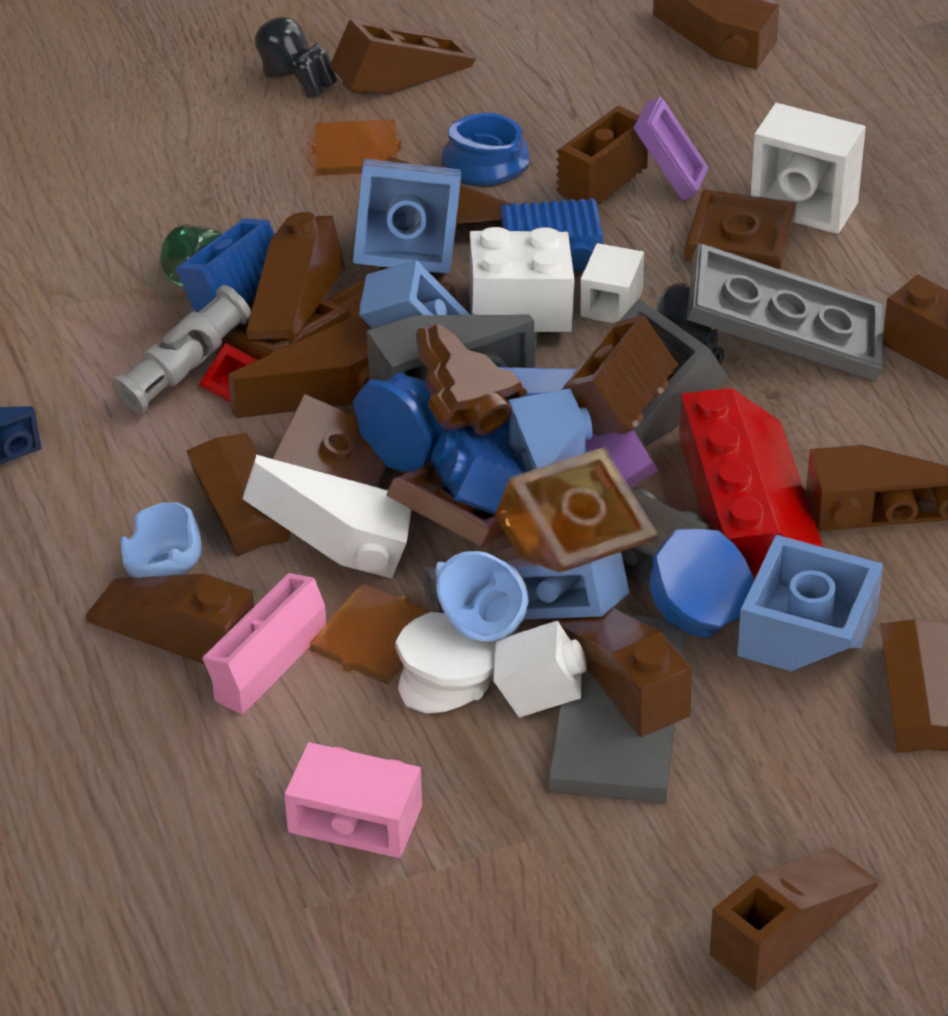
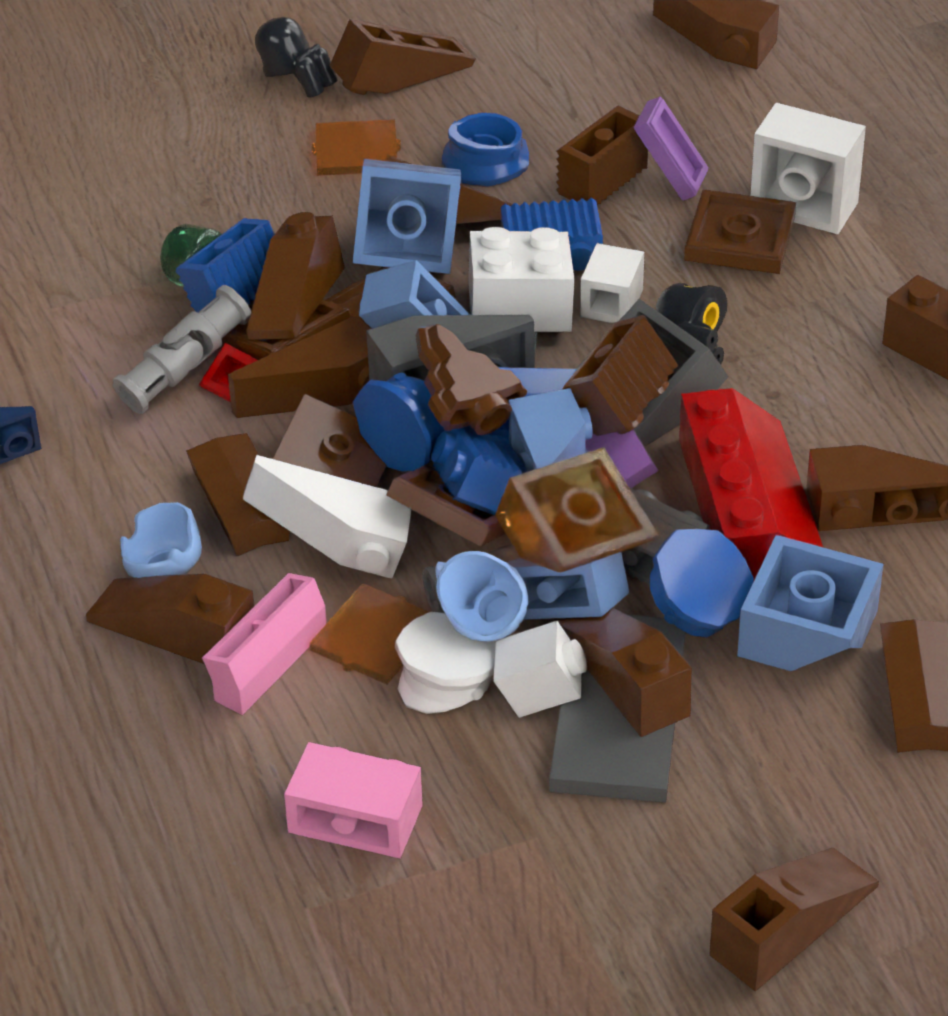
dark grey tile [687,243,883,381] -> none

